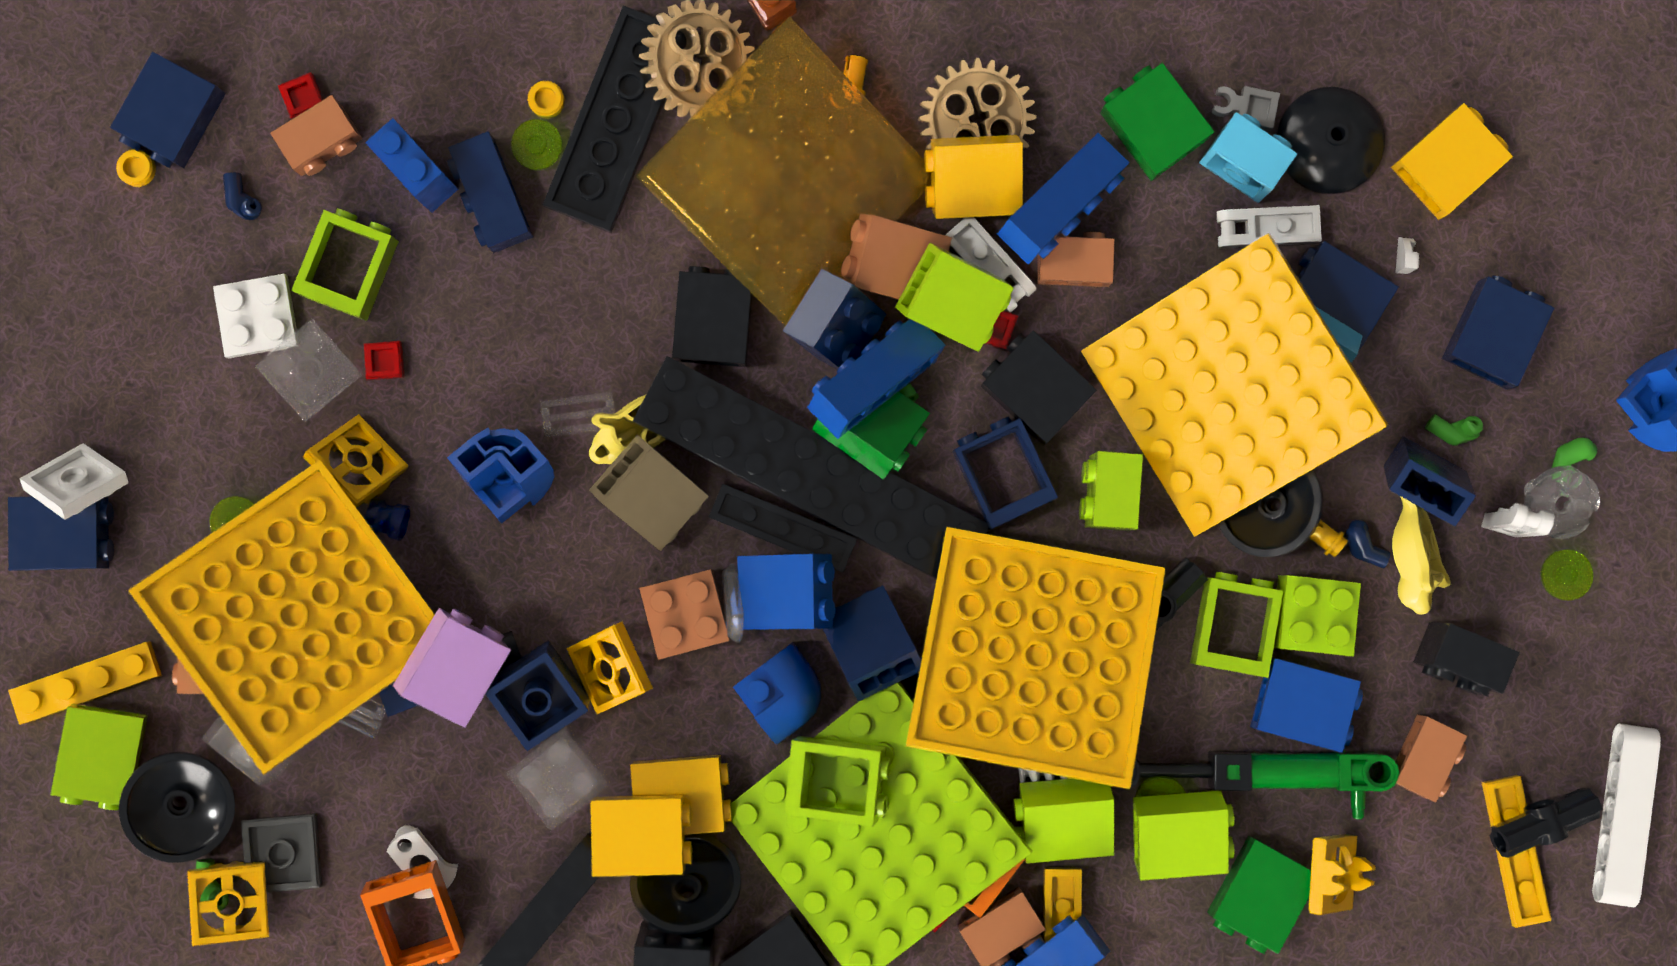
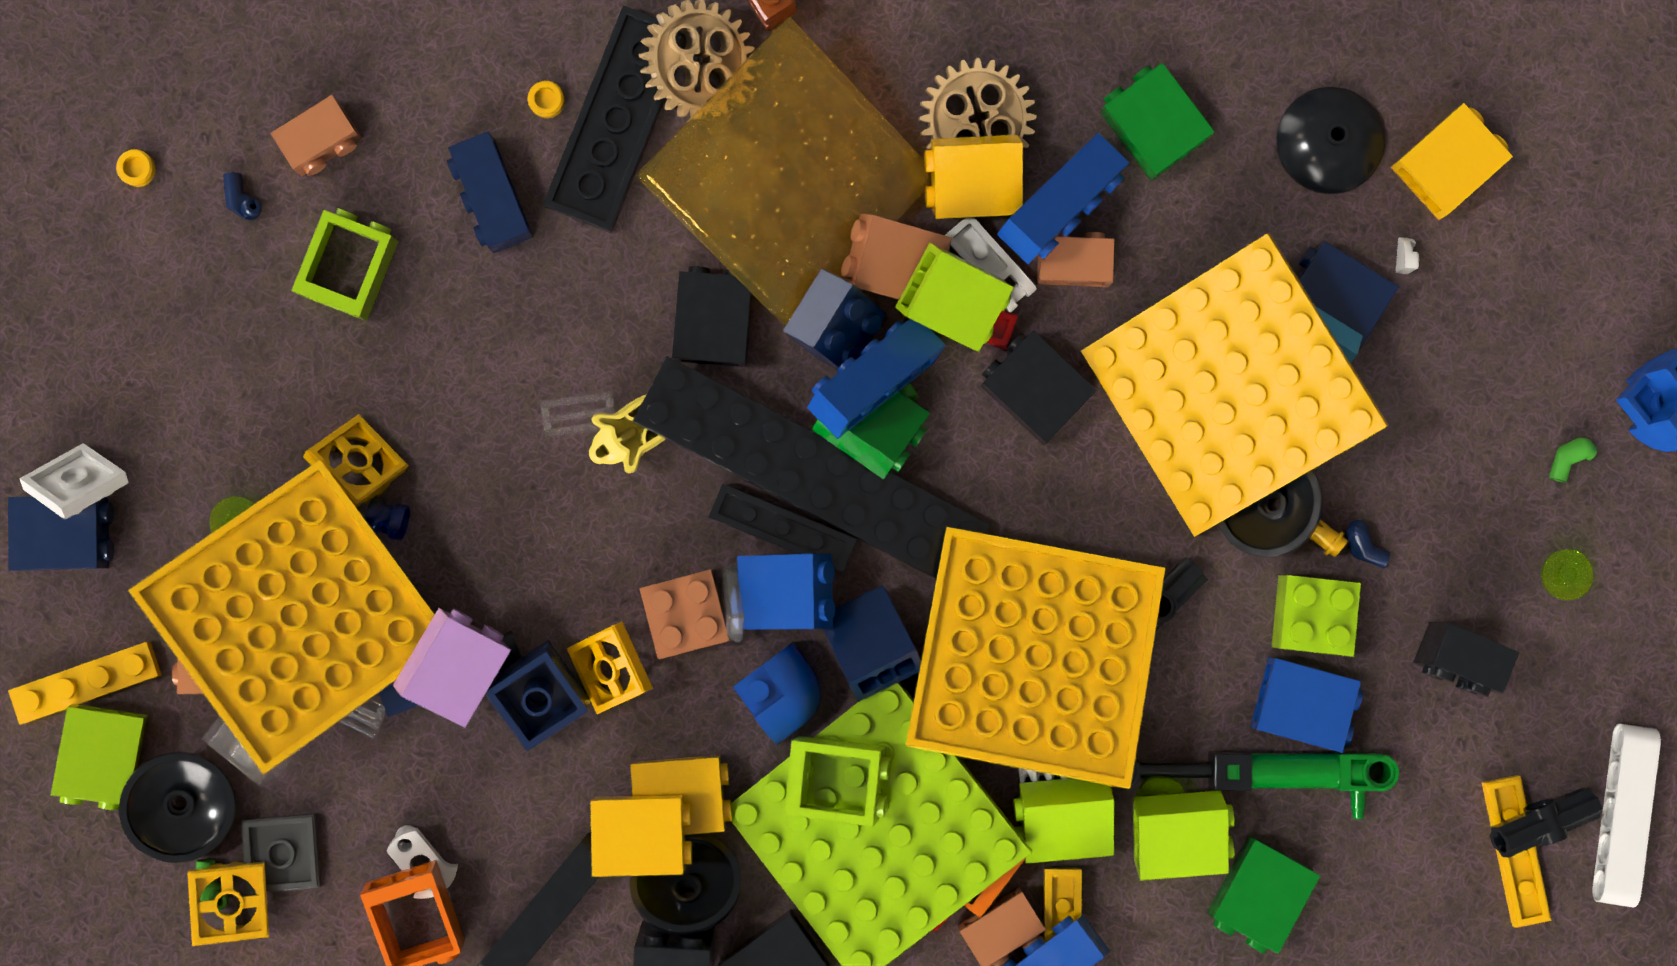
dark blue brick [110,52,226,168] -> none
white plate [213,274,299,359] -> none
clear brick [255,317,362,422] -> none
red tile [278,72,324,119] -> none
red tile [364,341,404,381] -> none
blue brick [365,118,458,213] -> none
blue brick [447,427,555,524] -> none
clear brick [505,725,614,832] -> none
clear neon green piece [511,119,562,170] -> none
dark tan brick [589,434,709,551] -> none
yellow pin [837,55,868,104] -> none
dark blue window [952,416,1058,530] -> none
lime brick [1079,451,1143,531] -> none
lime window [1190,572,1283,678] -> none
medium azure brick [1199,112,1298,203] -> none
light grey plate [1212,86,1280,131] -> none
white plate [1216,205,1322,249] -> none
yellow piece [1309,834,1376,915] -> none
dark blue brick [1383,436,1476,526] -> none
light yellow animal [1392,496,1451,615] -> none
nougat brick [1395,714,1467,803] -> none
bright green arm [1425,414,1483,446] -> none
dark blue brick [1442,275,1554,390] -> none
white plate [1481,503,1554,537] -> none
clear plate [1524,465,1600,540] -> none

